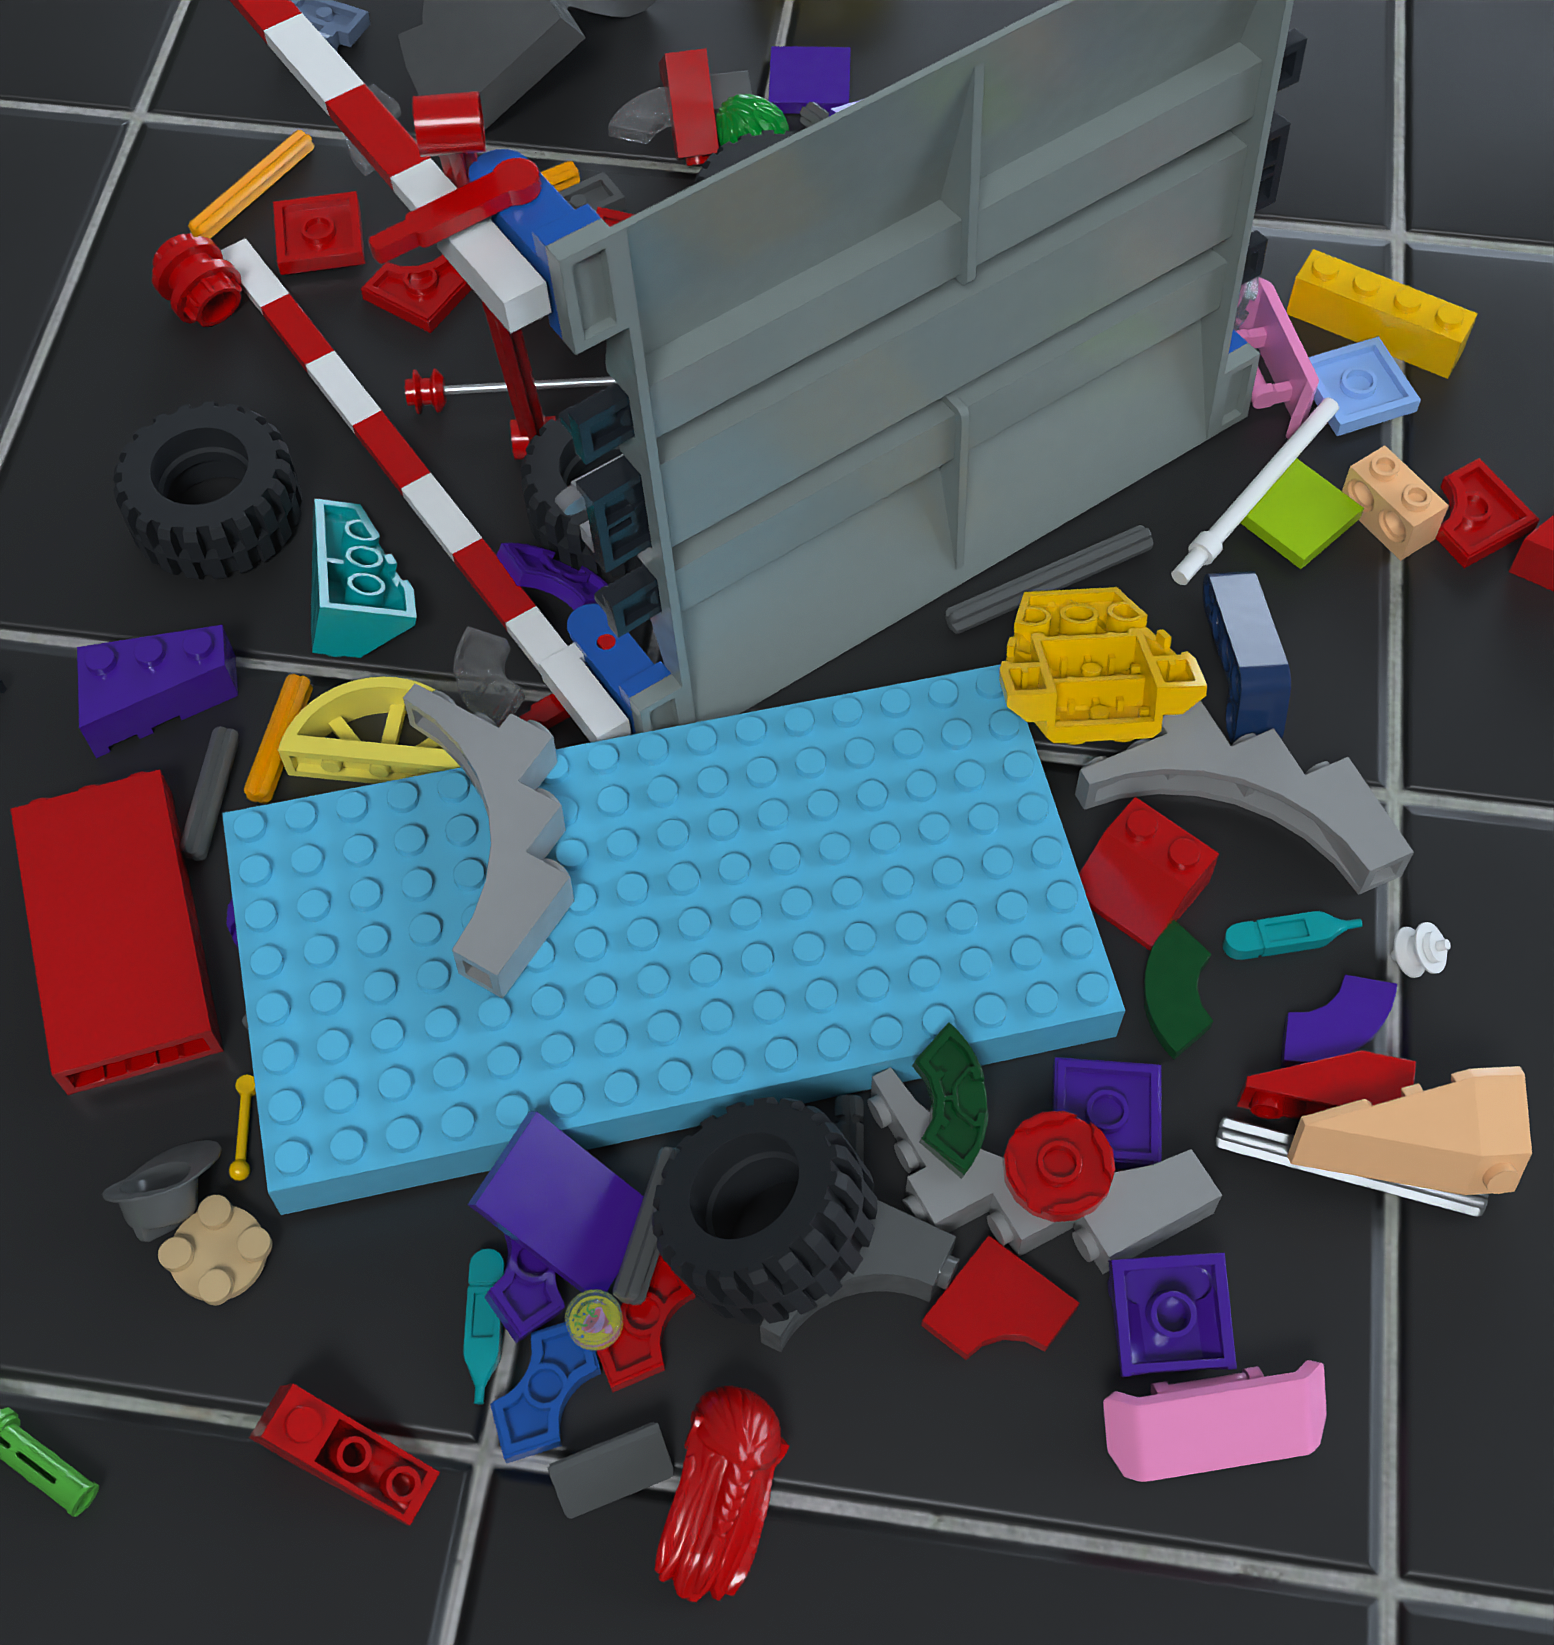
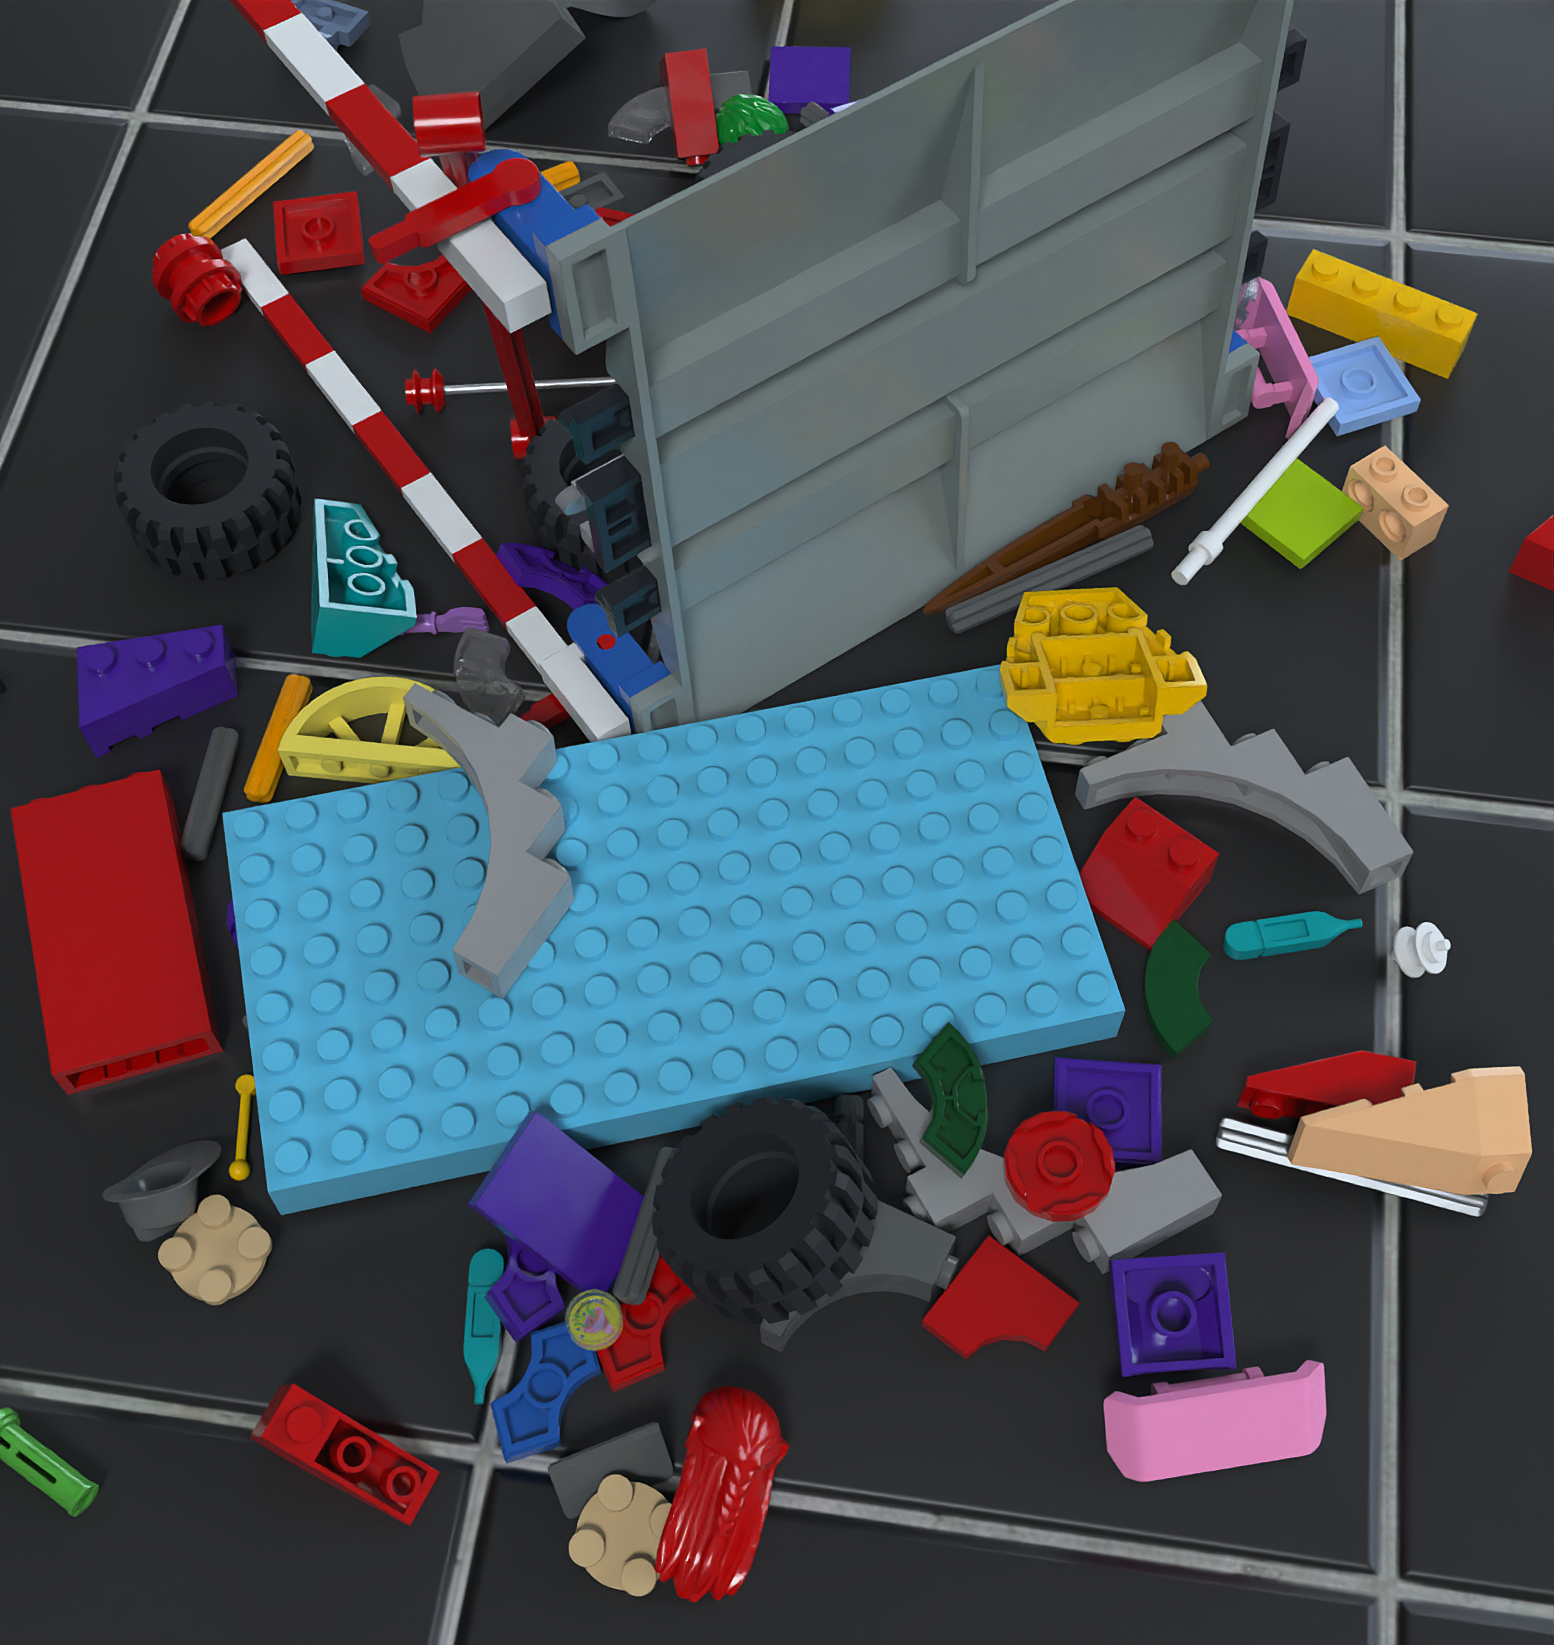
dark blue beam [1203,571,1291,743] -> none
dark purple tile [1280,975,1398,1068] -> none
red tile [1436,458,1540,568] -> none
none -> medium lavender piece [400,607,490,636]
none -> tan piece [569,1475,672,1596]
none -> reddish brown piece [923,442,1210,615]

